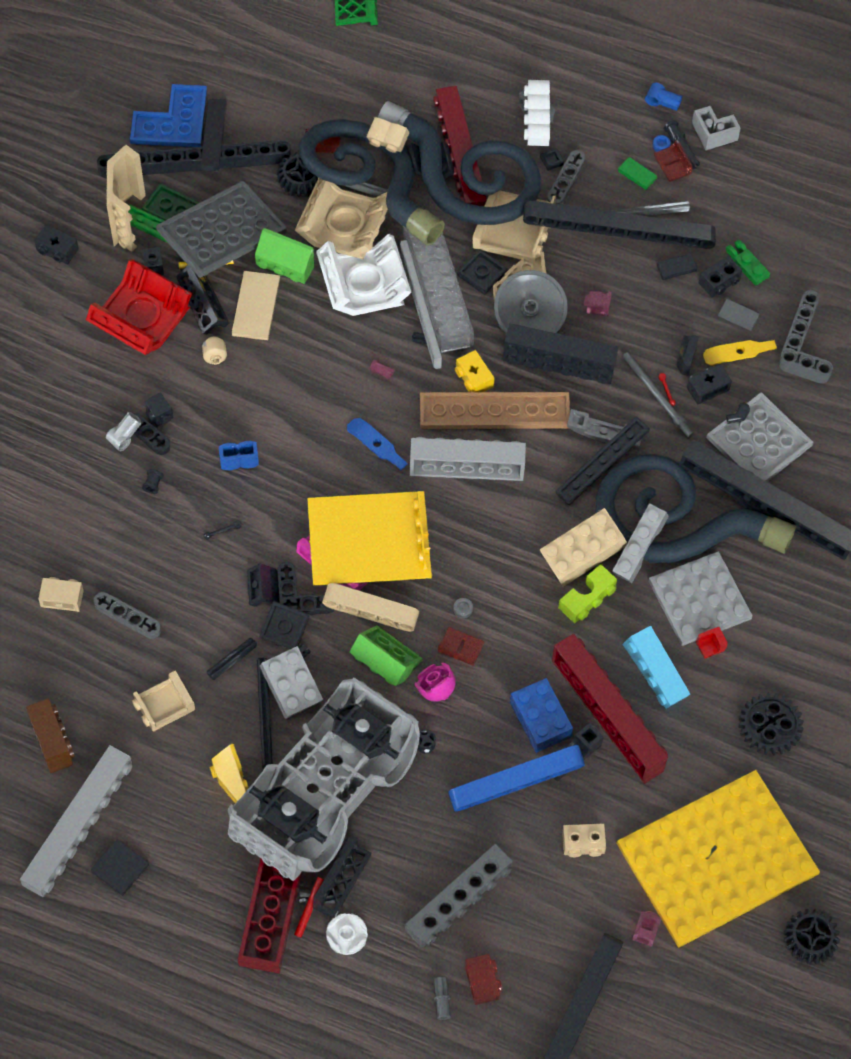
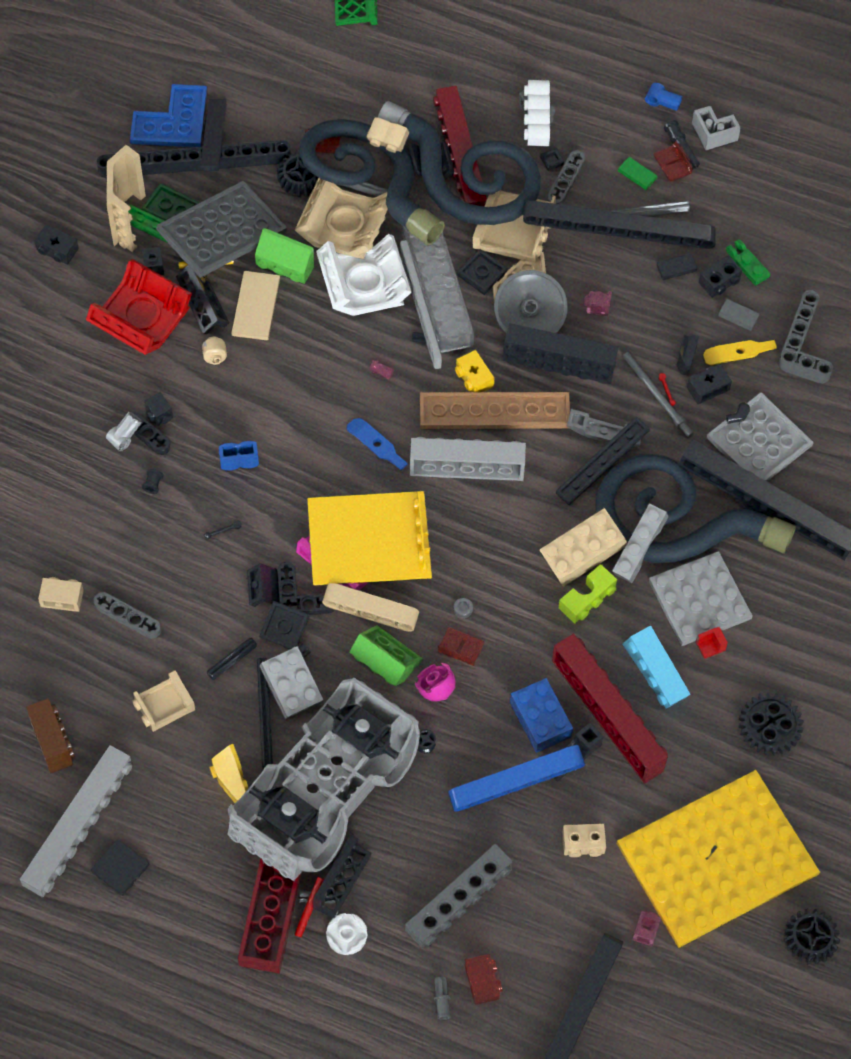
blue tile [653,135,671,153] -> none

